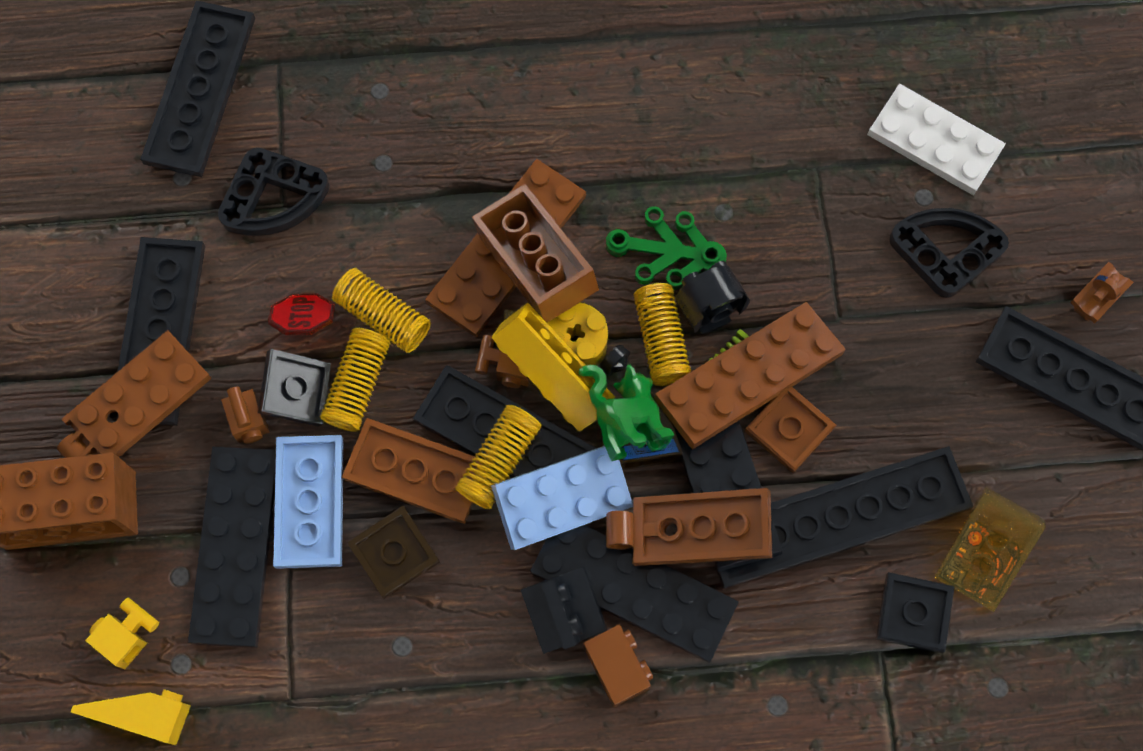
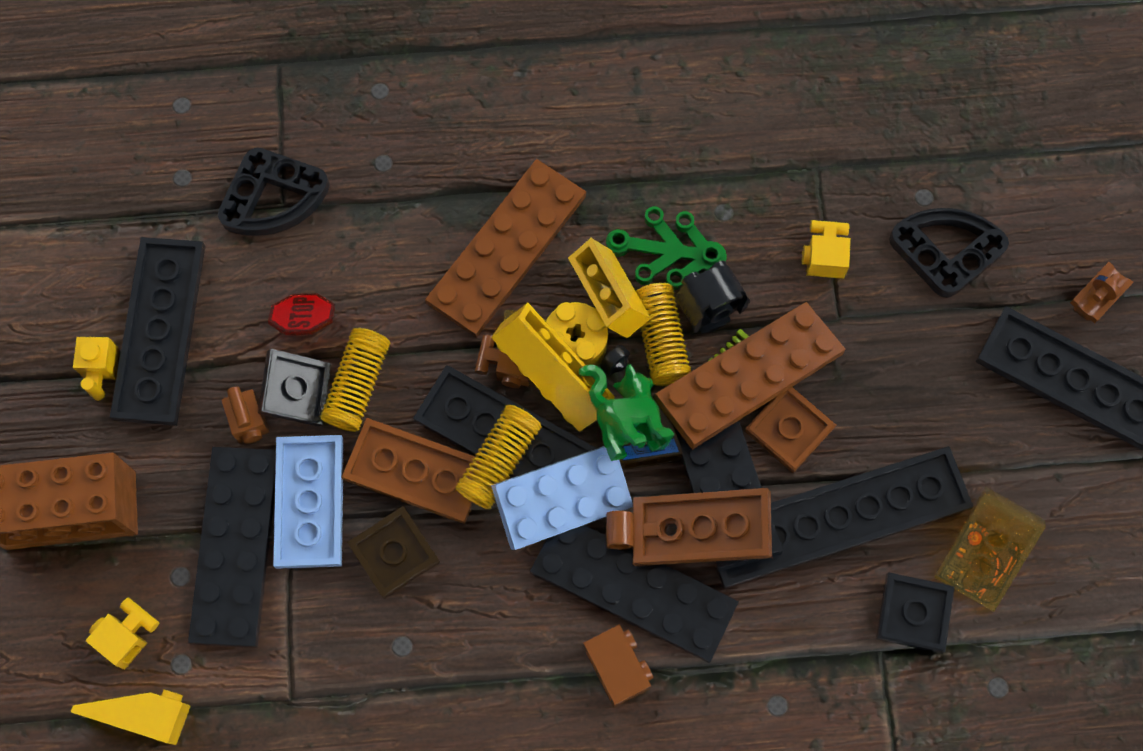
dark orange hinge [57,330,212,458] -> none
black plate [140,0,255,177] -> none
yellow piece [332,268,431,353] -> none
dark orange brick [472,184,599,323] -> none
black bracket [521,566,608,654] -> none
white plate [867,83,1006,196] -> none
none -> yellow brick [73,337,120,401]
none -> yellow brick [568,238,651,338]
none -> yellow brick [802,220,850,279]

